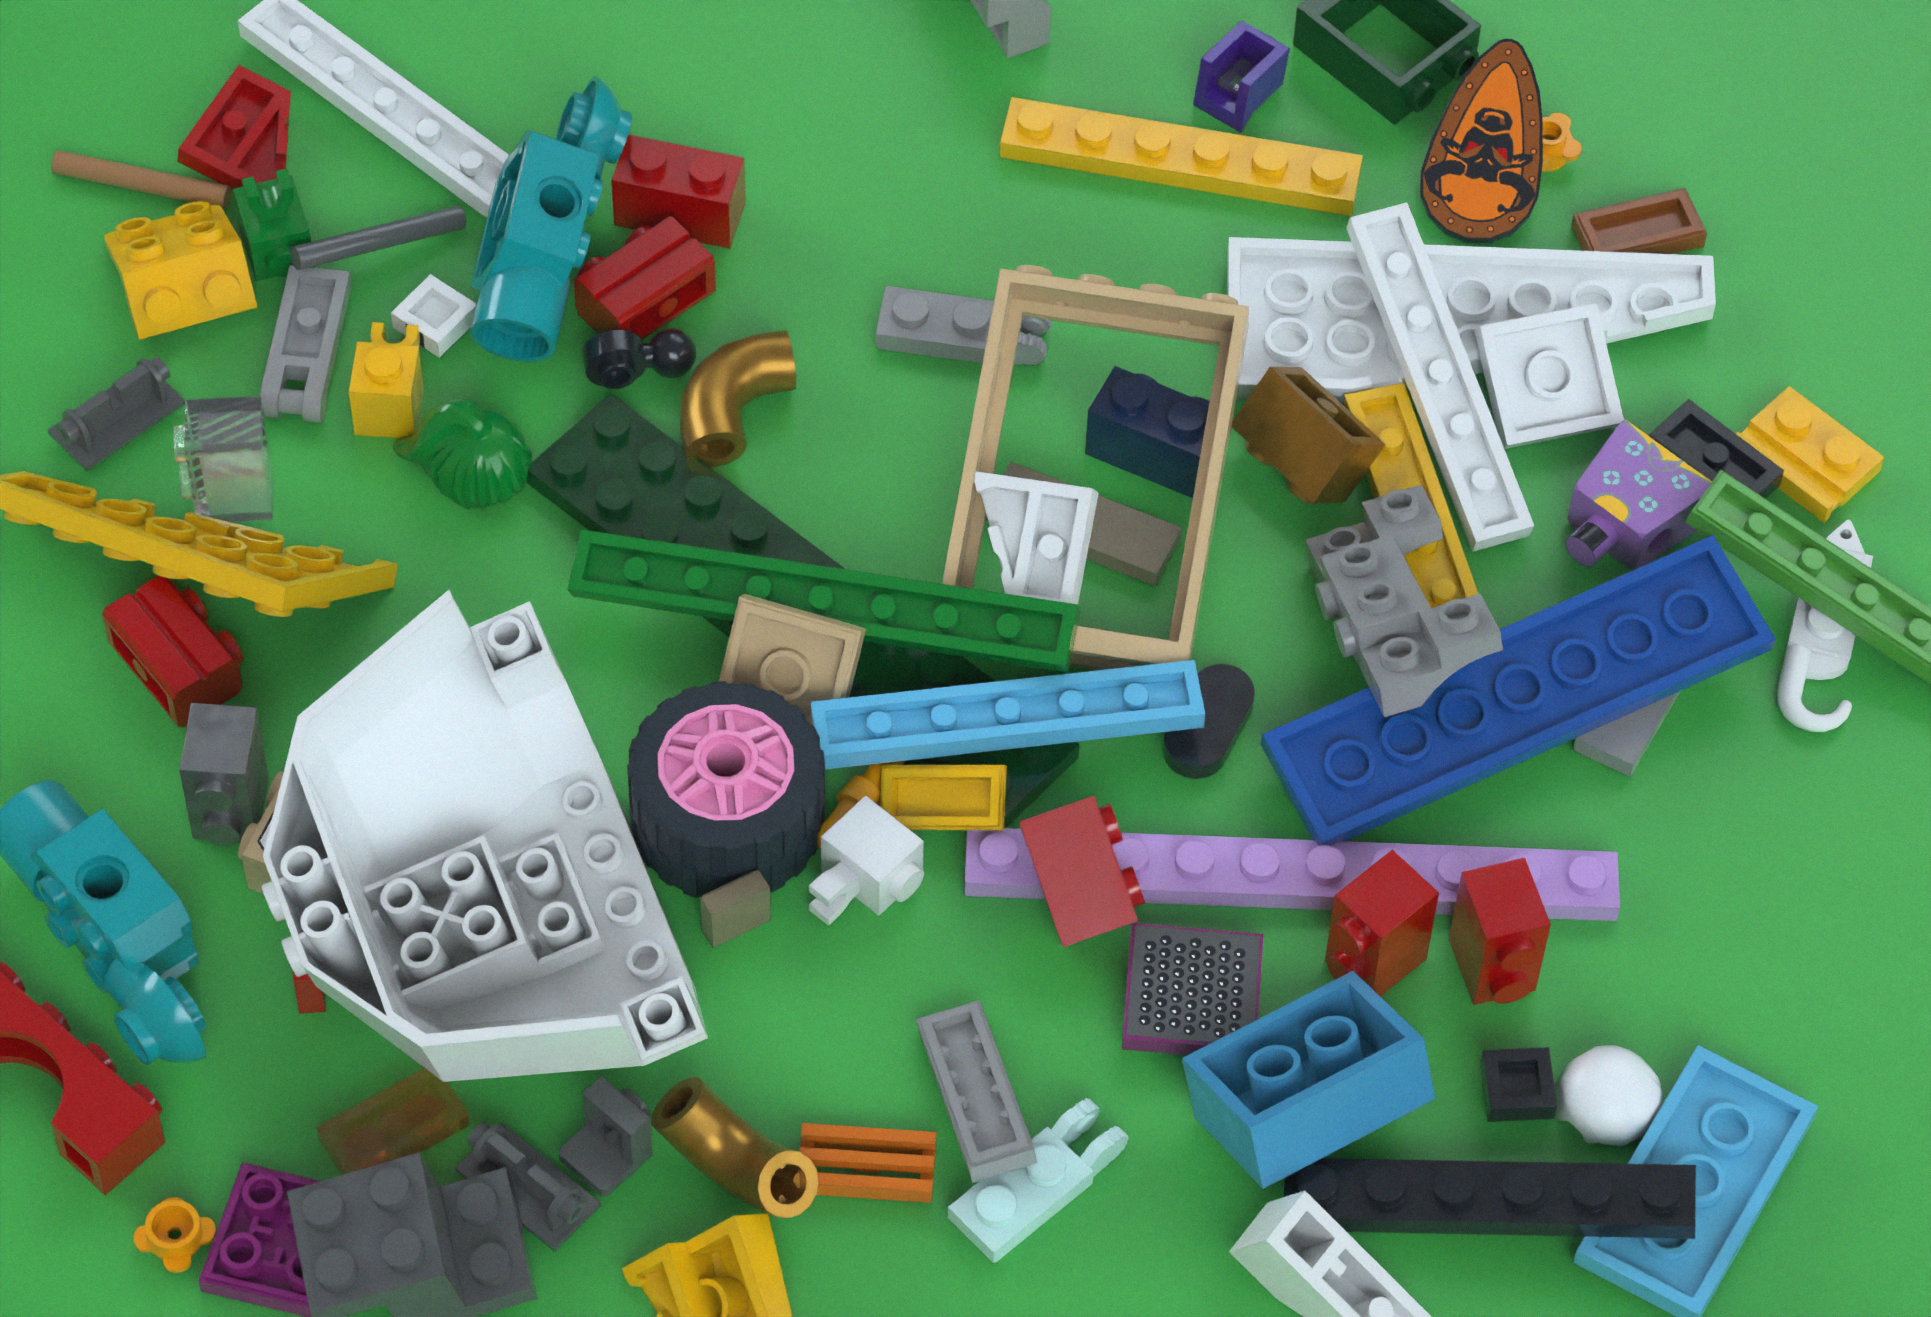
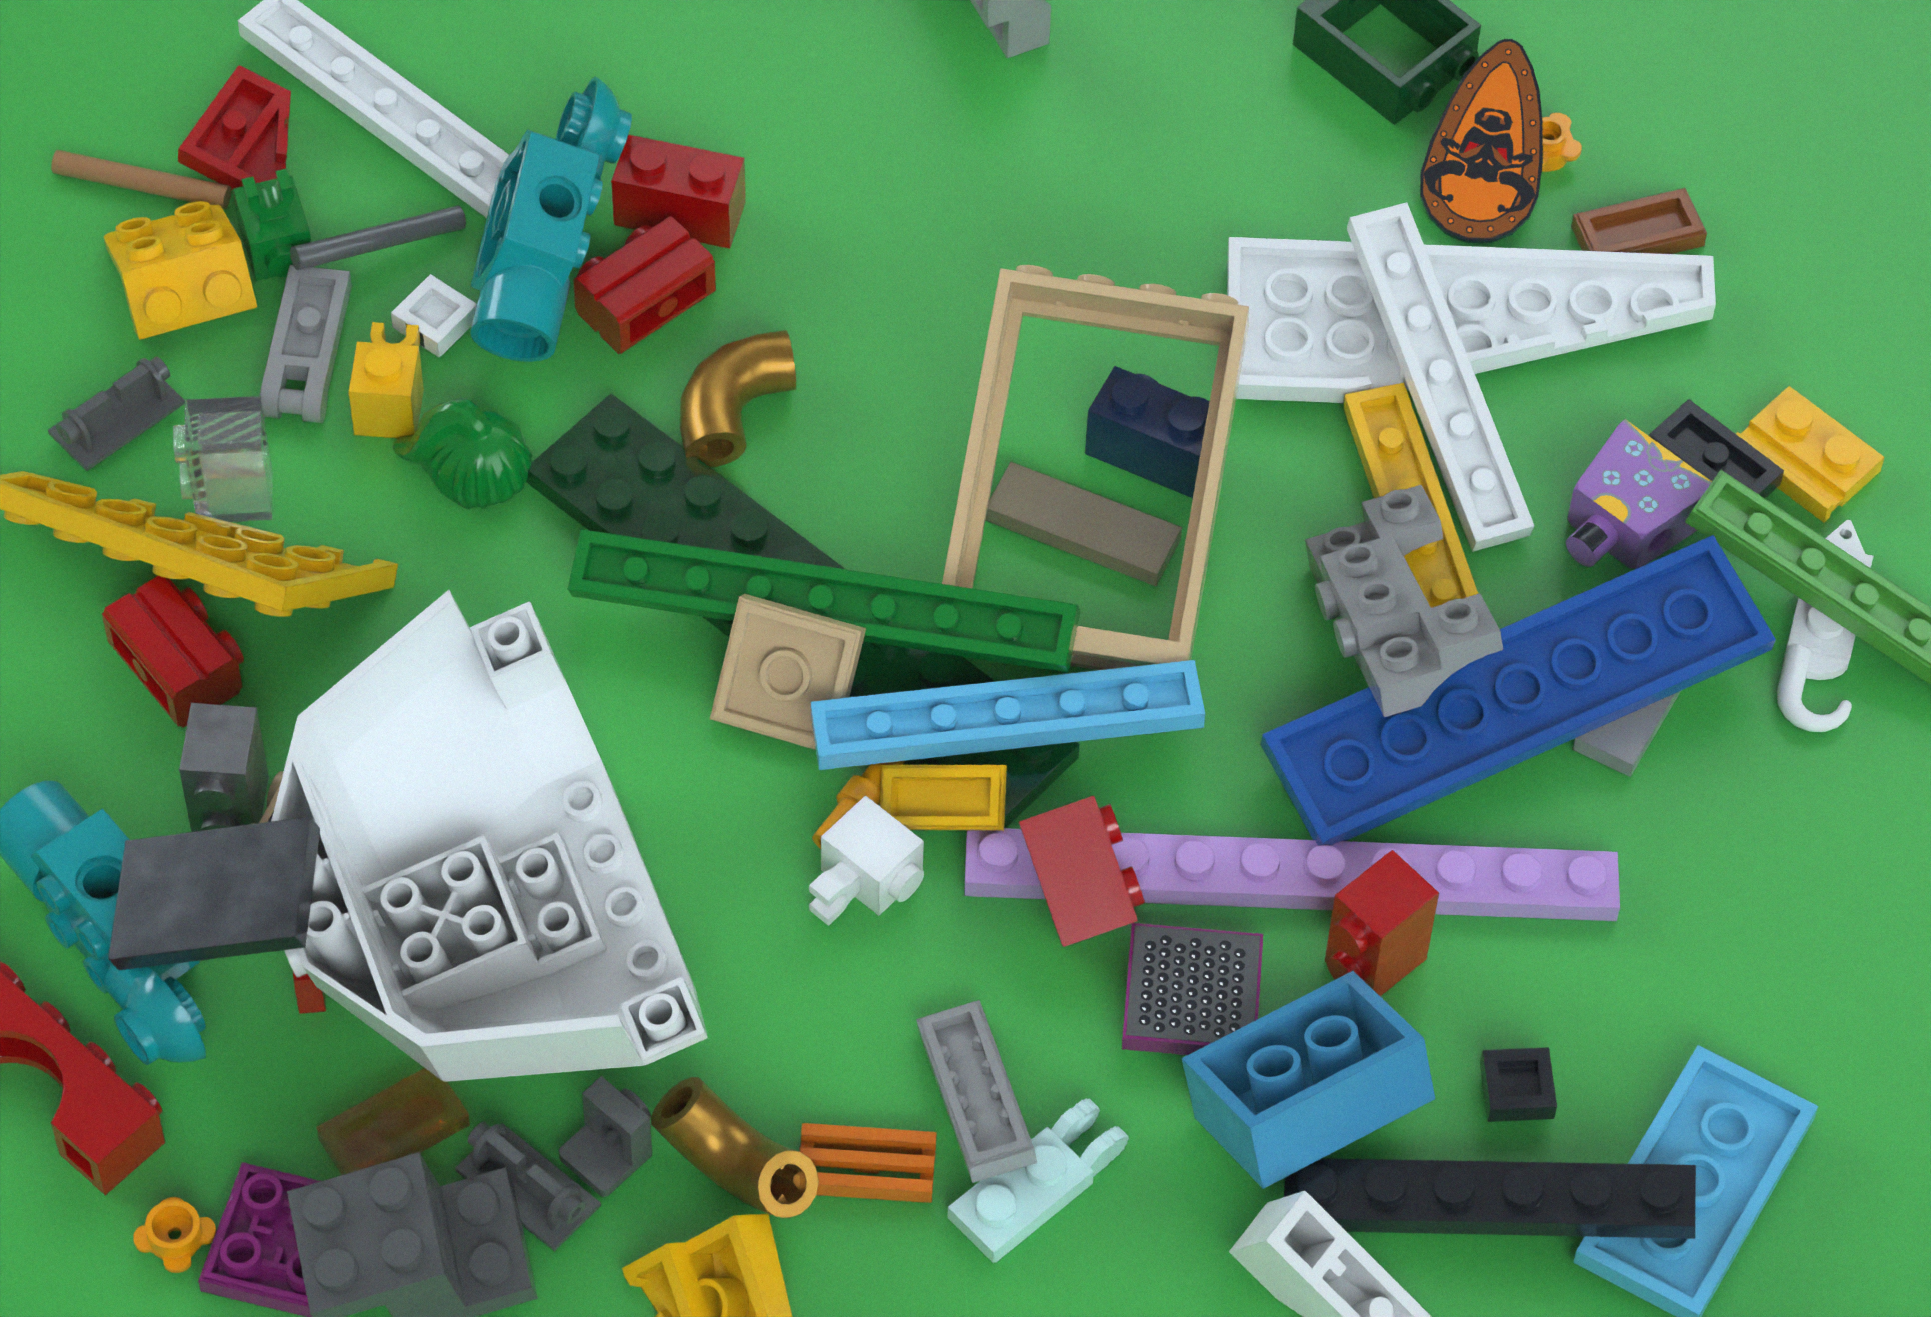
black plate [582,329,696,389] -> none
black wheel [627,681,825,898] -> none
dark tan tile [700,870,770,948] -> none
light grey hinge [875,286,1052,366] -> none
white wing [974,471,1099,604] -> none
yellow plate [1000,97,1363,216] -> none
black tile [1163,664,1255,779] -> none
dark purple window [1193,20,1290,133] -> none
pearl gold brick [1231,367,1386,505] -> none
red brick [1449,857,1551,1005] -> none
white plate [1474,303,1624,449] -> none
white hair [1555,1045,1663,1146] -> none
none -> black tile [108,817,320,970]

